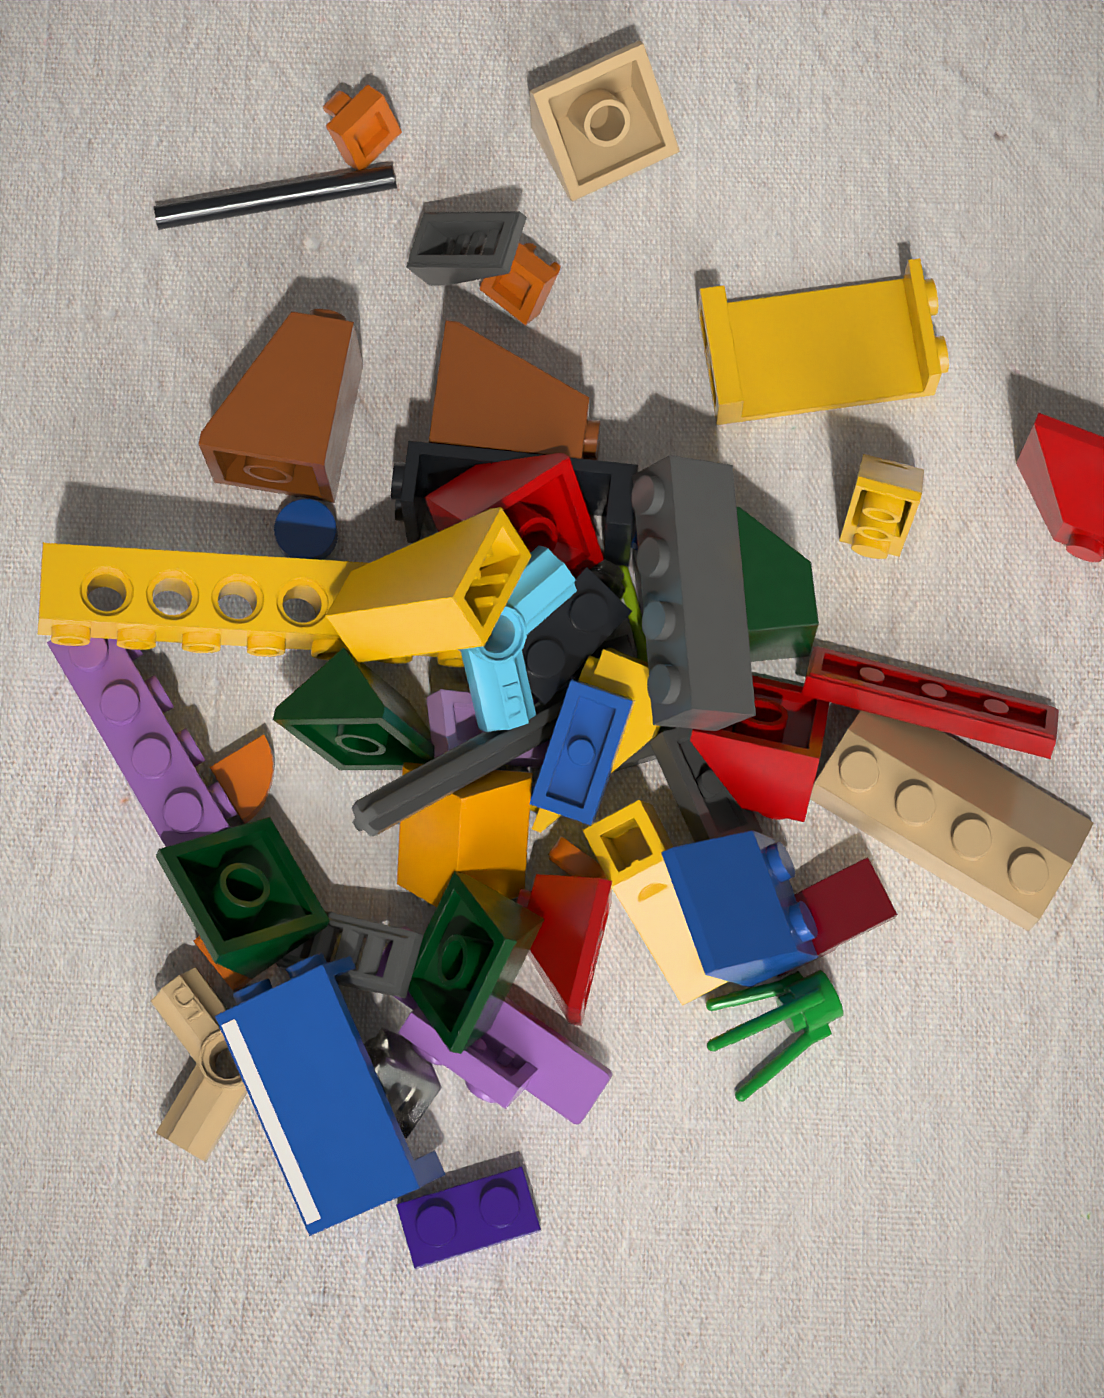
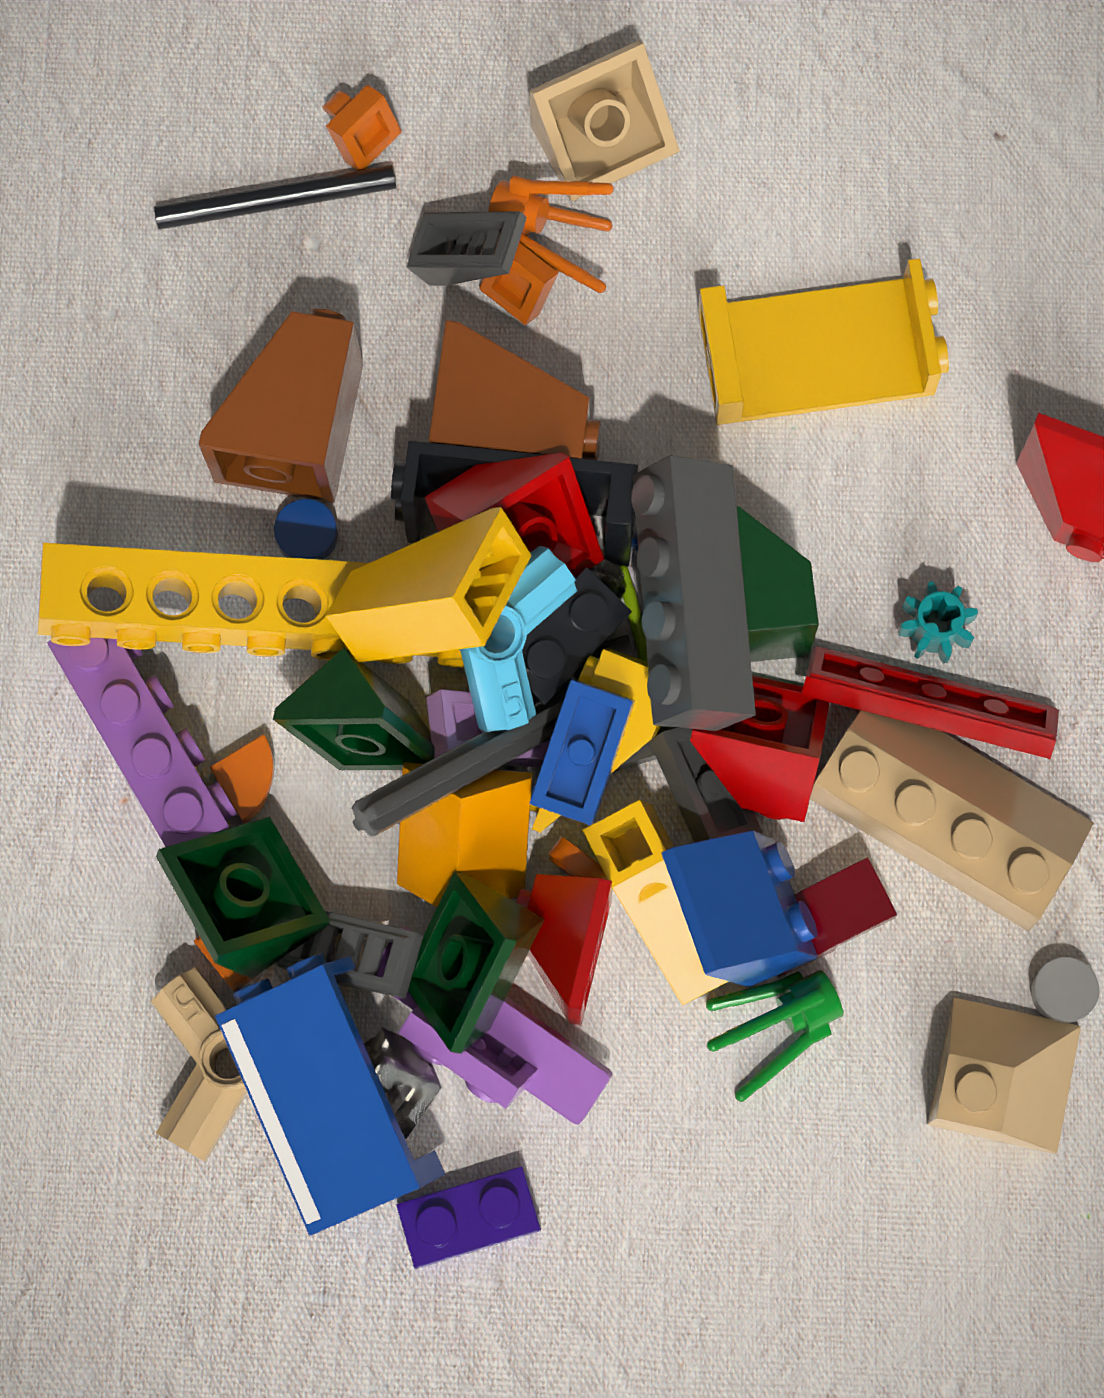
yellow slope [839,454,924,559] -> none
none -> orange plant [488,175,614,293]
none -> teal gear [898,581,979,664]
none -> tan slope [927,997,1081,1154]
none -> light grey tile [1031,957,1099,1024]

